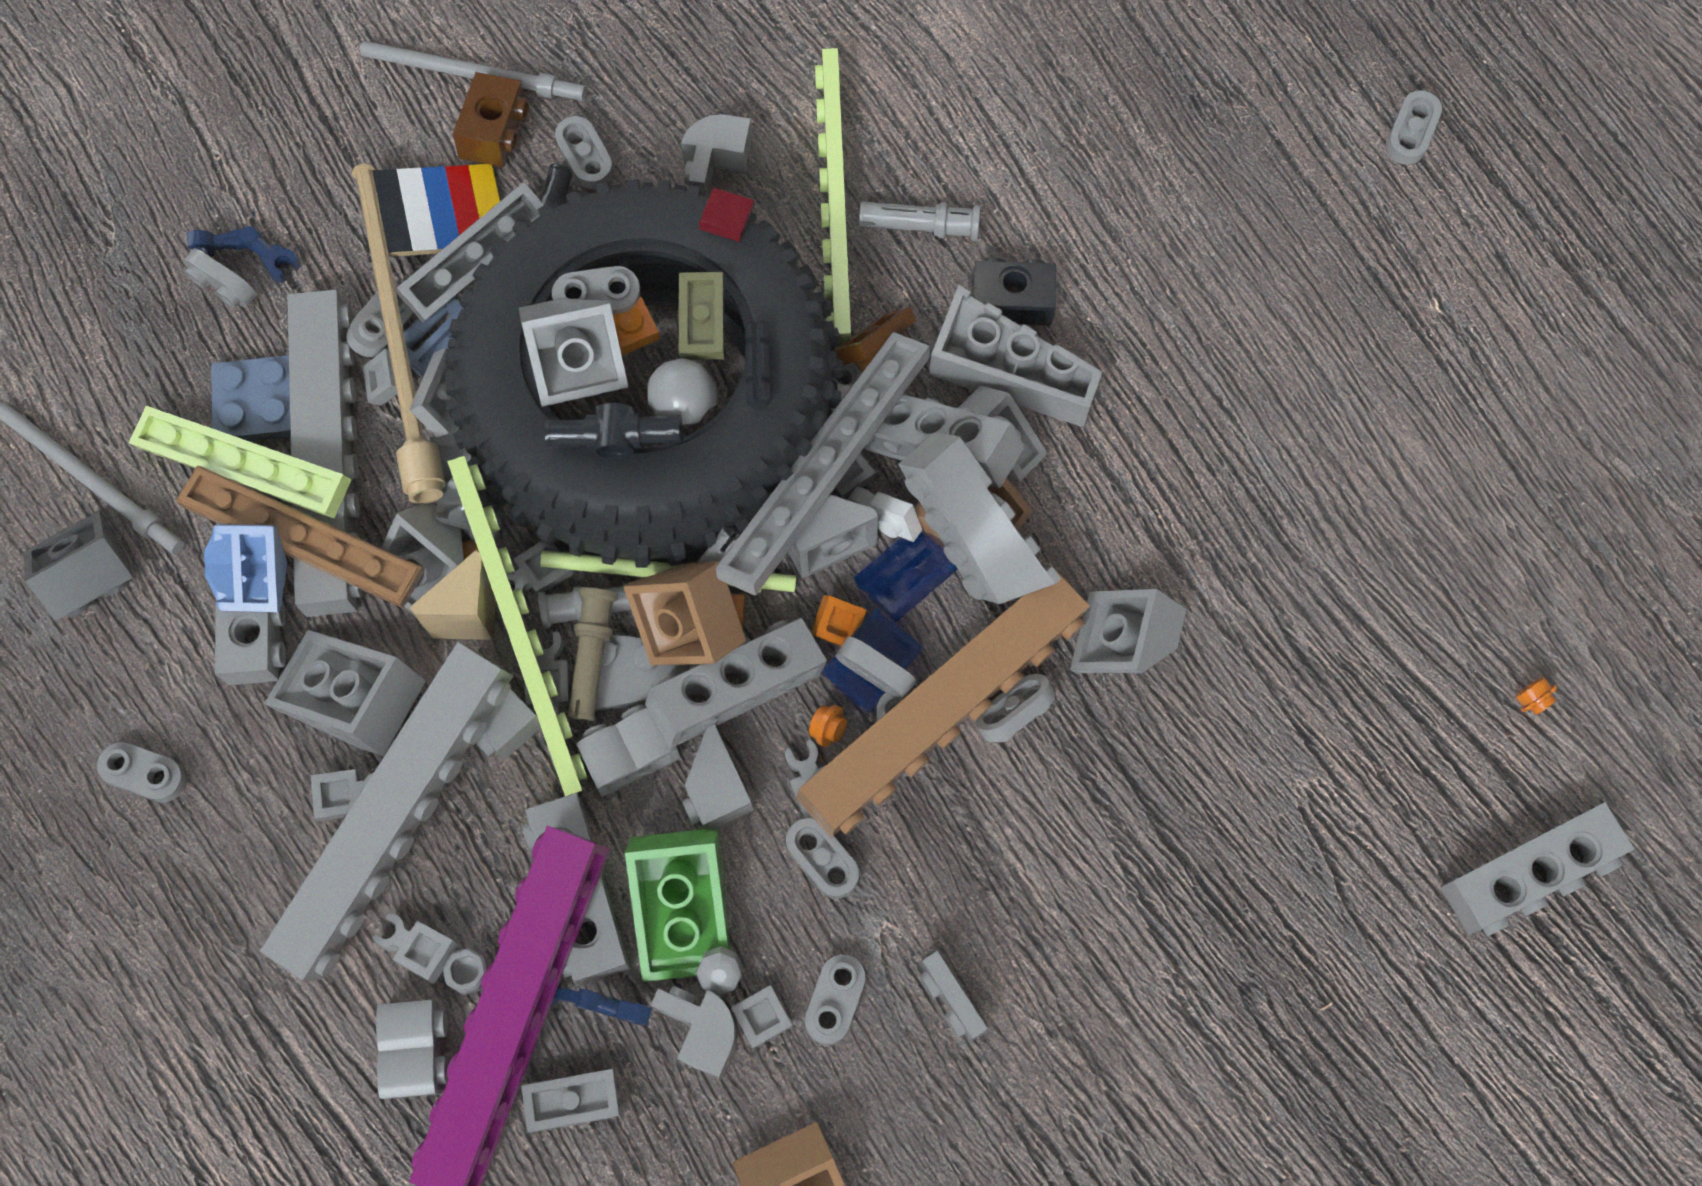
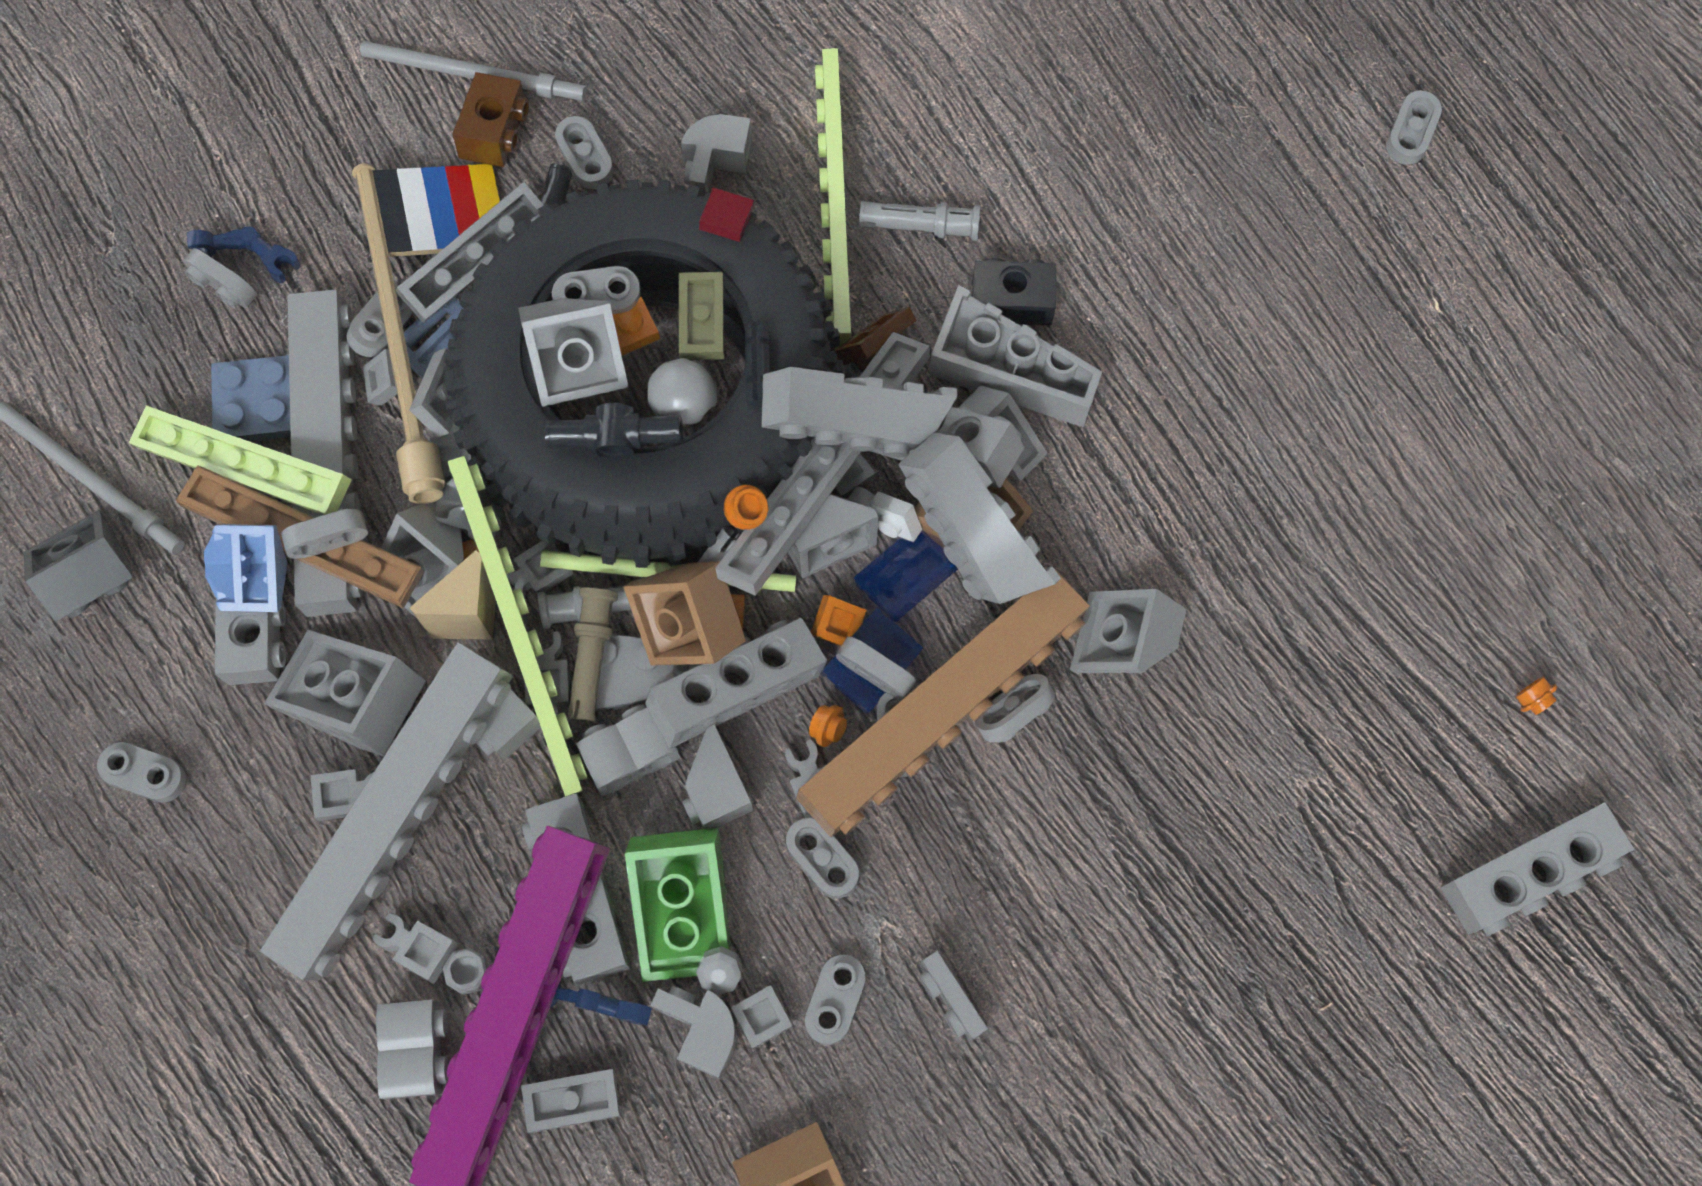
none -> light grey beam [281,509,368,559]
none -> orange plate [724,485,768,530]
none -> light grey wedge [762,367,957,457]

